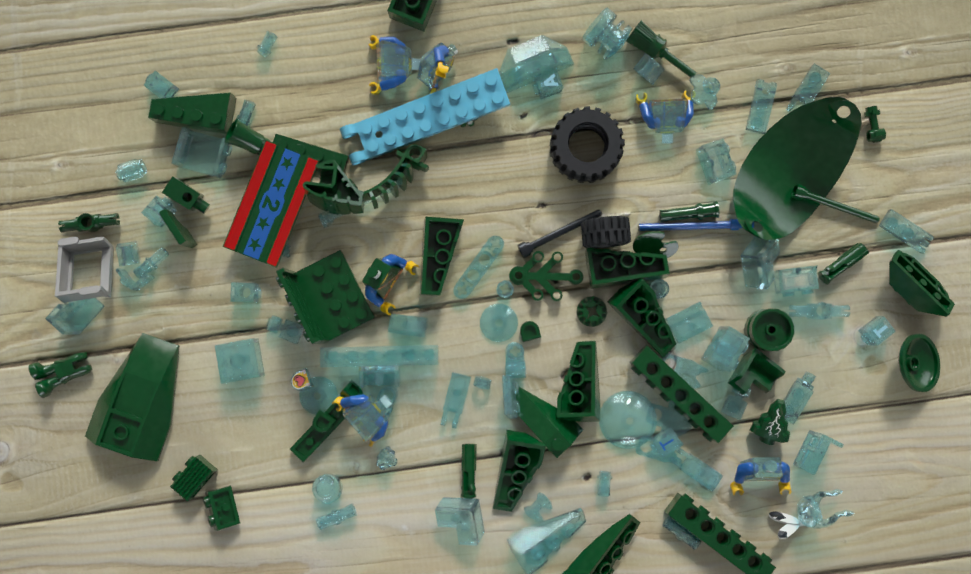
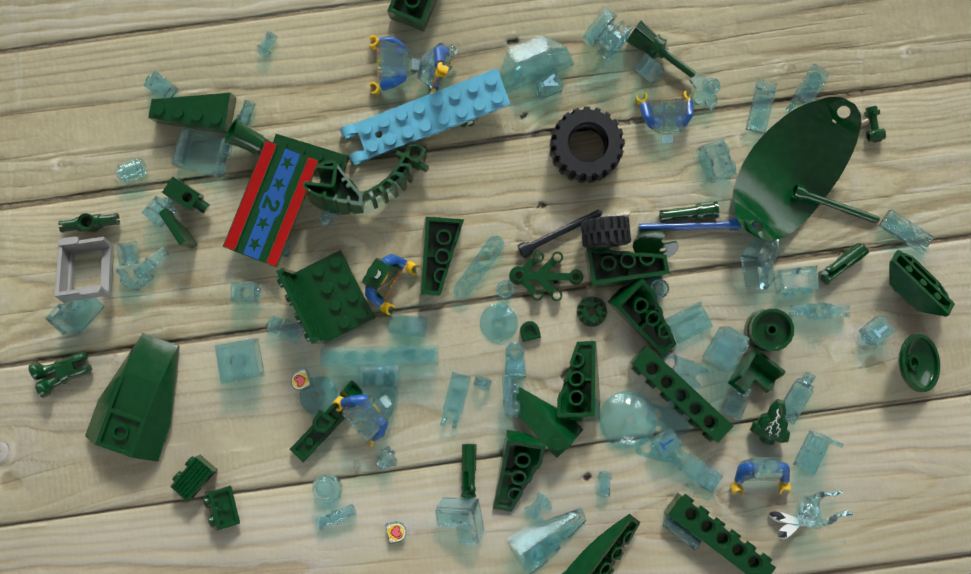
none -> tile [385,521,407,544]

